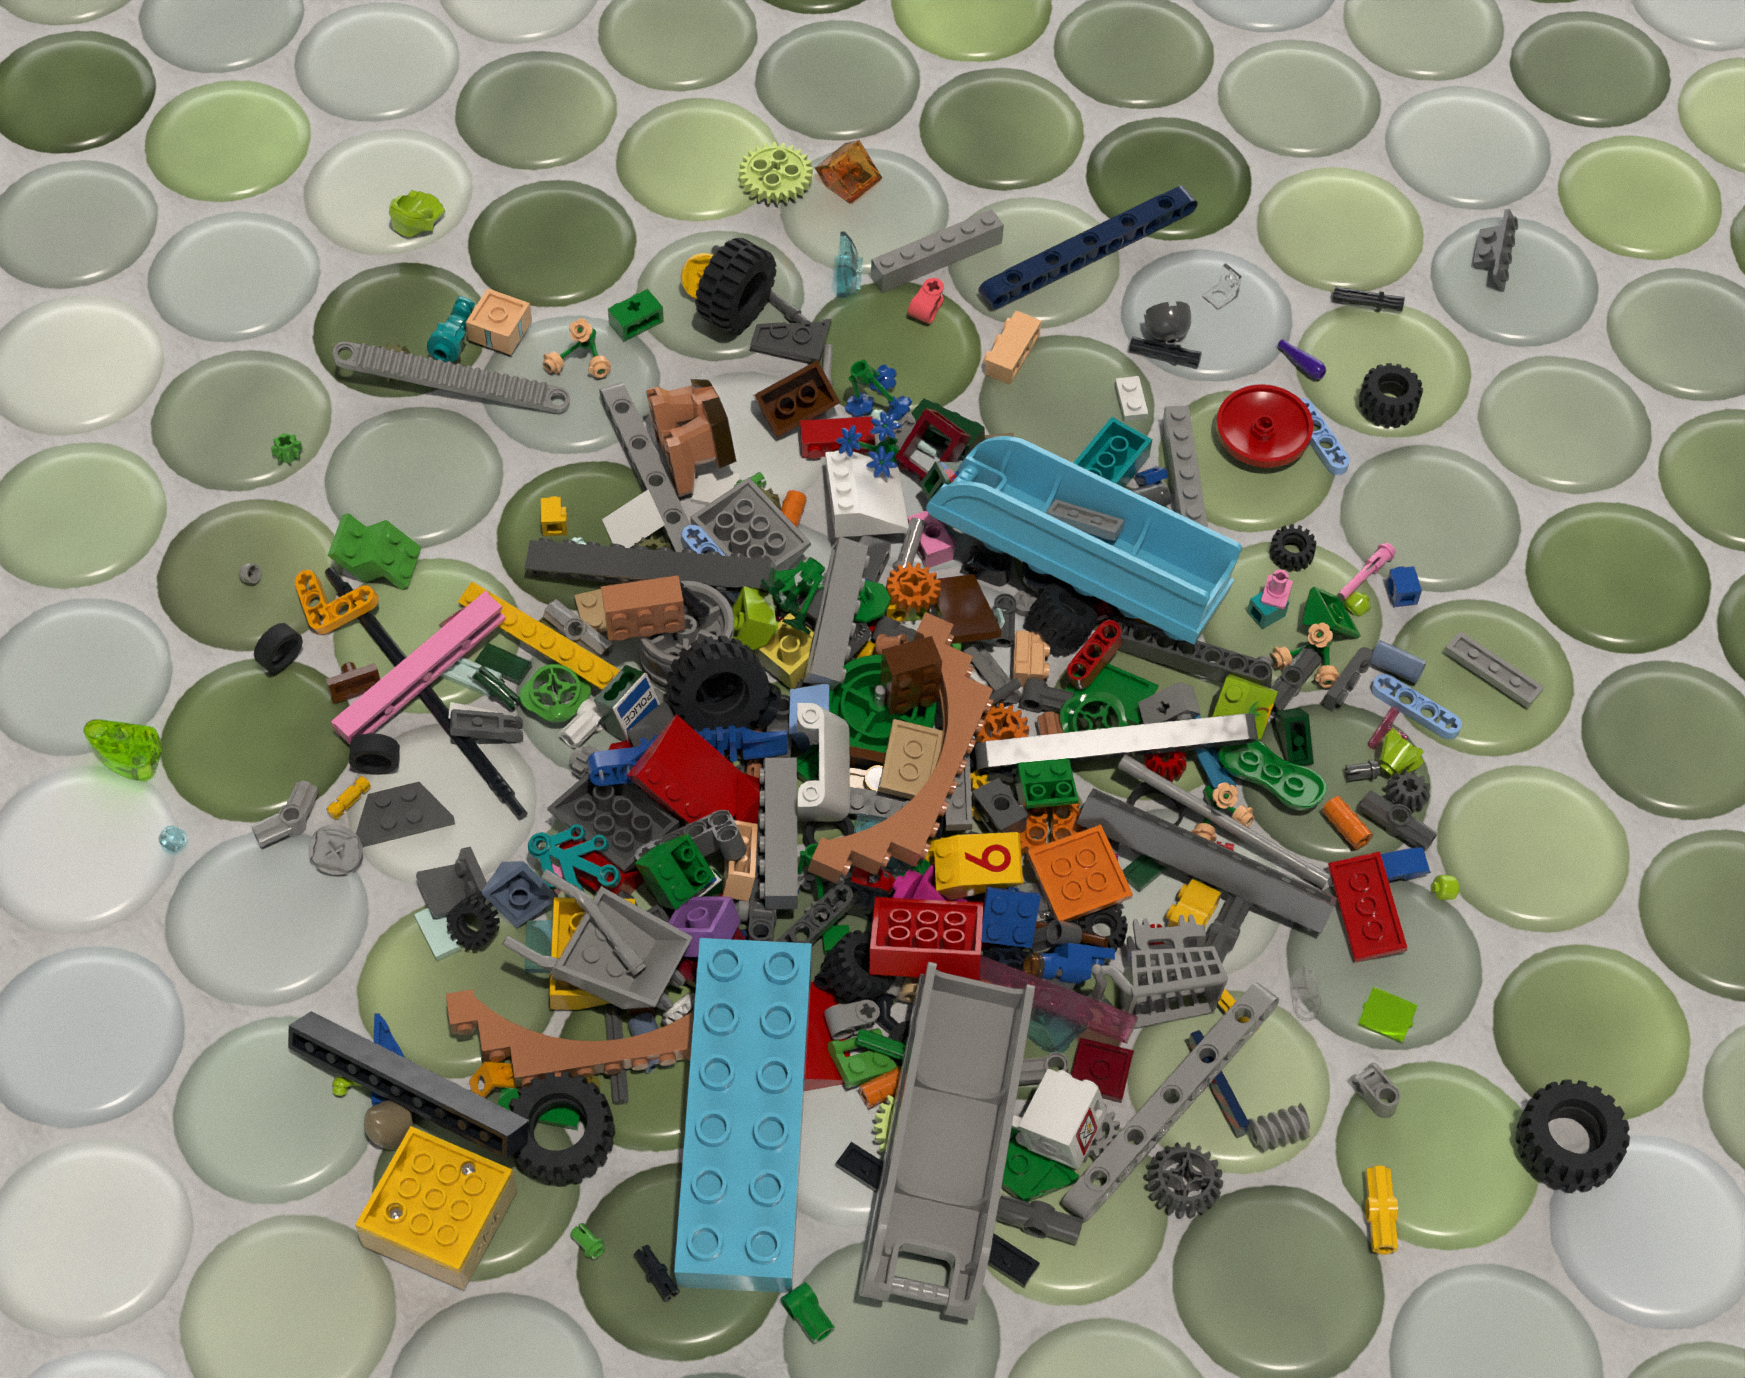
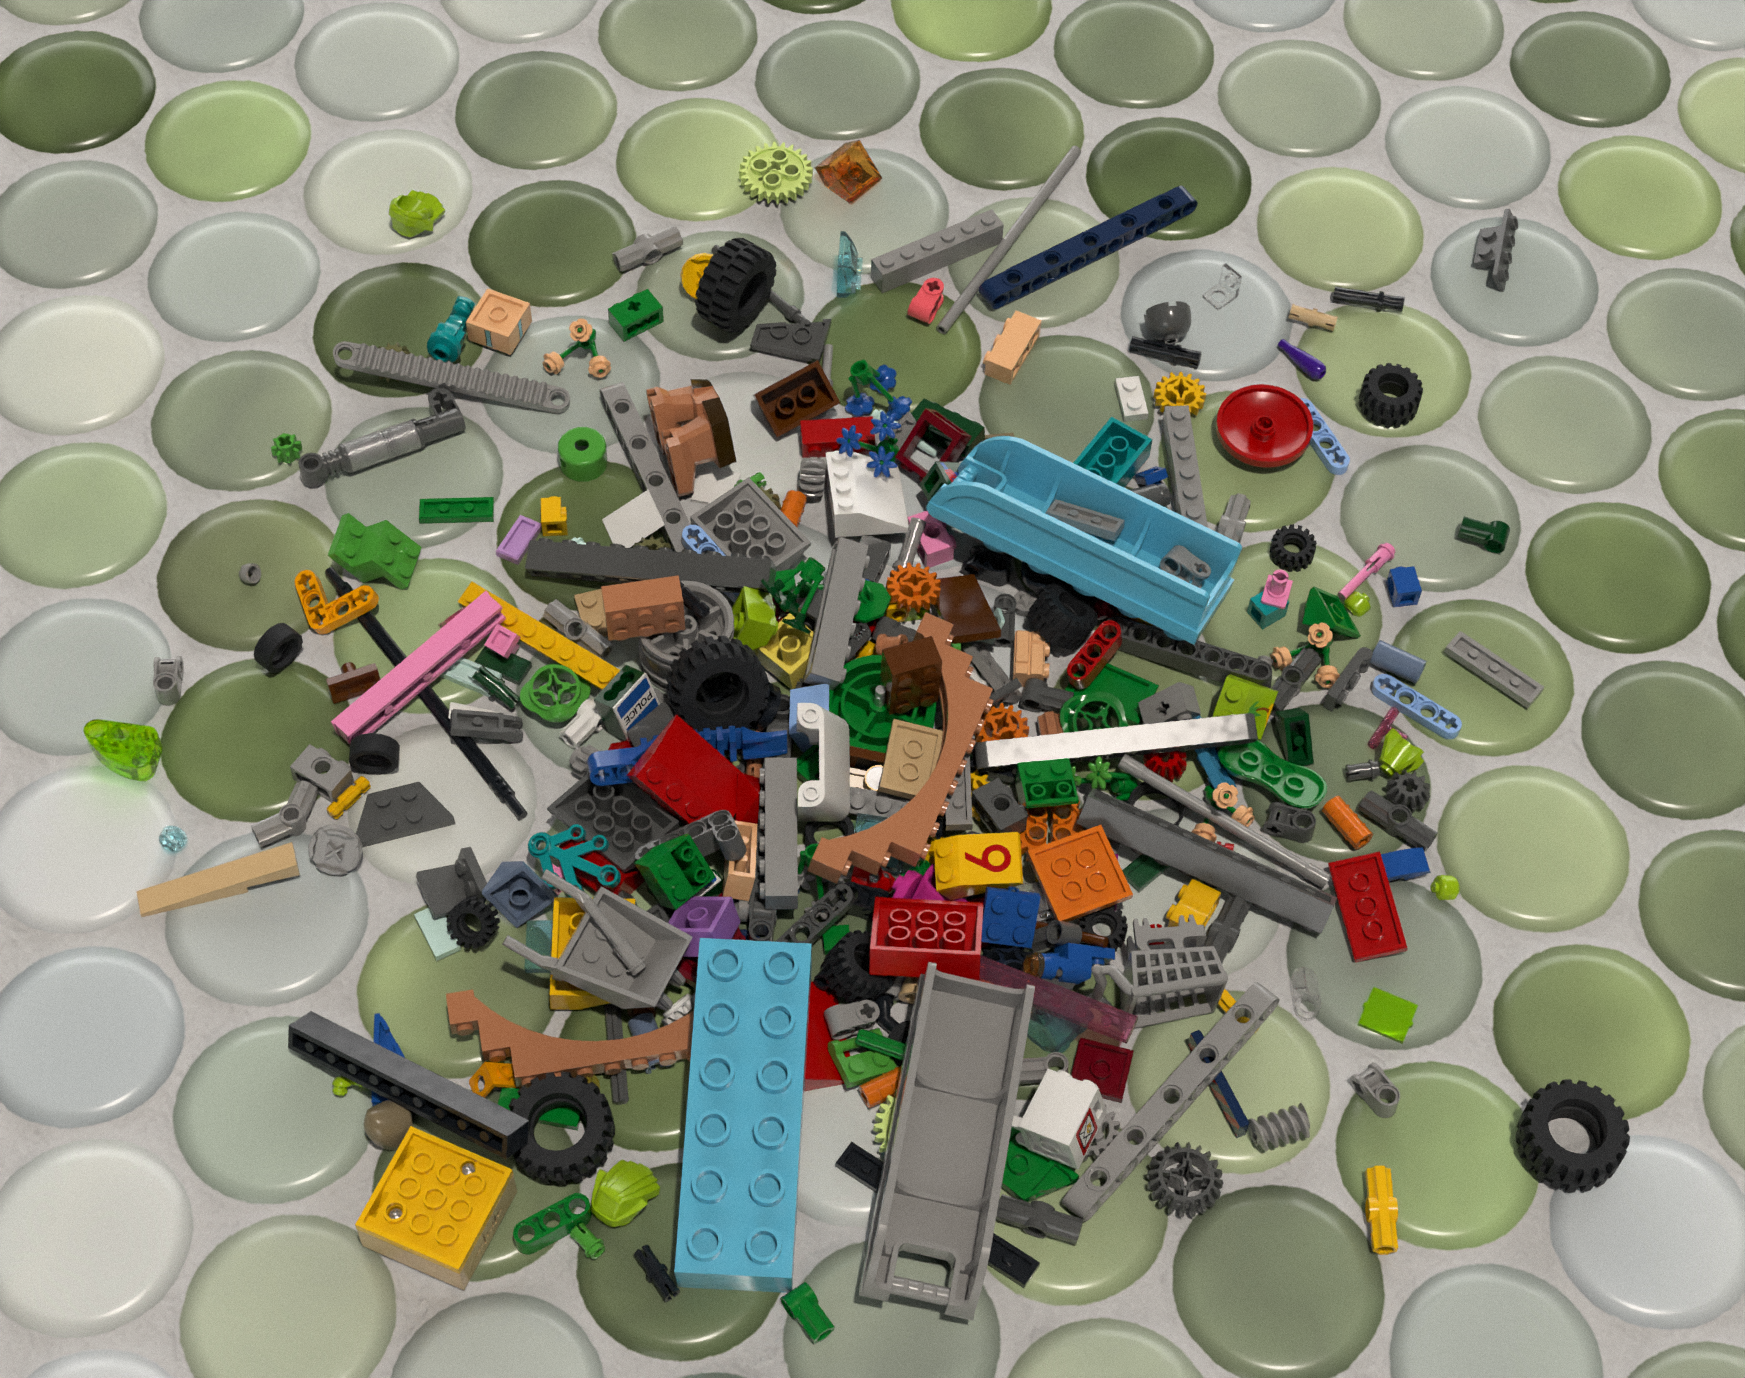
none -> tan slope [136,842,300,917]
none -> light grey piece [153,656,184,706]
none -> light grey brick [290,744,354,803]
none -> piece [298,388,466,487]
none -> green tile [419,497,494,524]
none -> bright pink tile [484,623,521,659]
none -> lavender tile [496,515,542,565]
none -> green beam [513,1193,592,1255]
none -> bright green piece [558,427,608,482]
none -> lime hair [591,1159,660,1227]
none -> light grey piece [612,227,683,272]
none -> light grey gear [799,457,826,499]
none -> light grey piece [936,146,1081,334]
none -> plant [1070,756,1138,801]
none -> yellow gear [1153,372,1206,415]
none -> light grey piece [1160,545,1211,588]
none -> light grey piece [1217,493,1251,542]
none -> dark grey piece [1263,802,1316,843]
none -> tan pin [1288,304,1338,331]
none -> dark green piece [1458,516,1510,554]

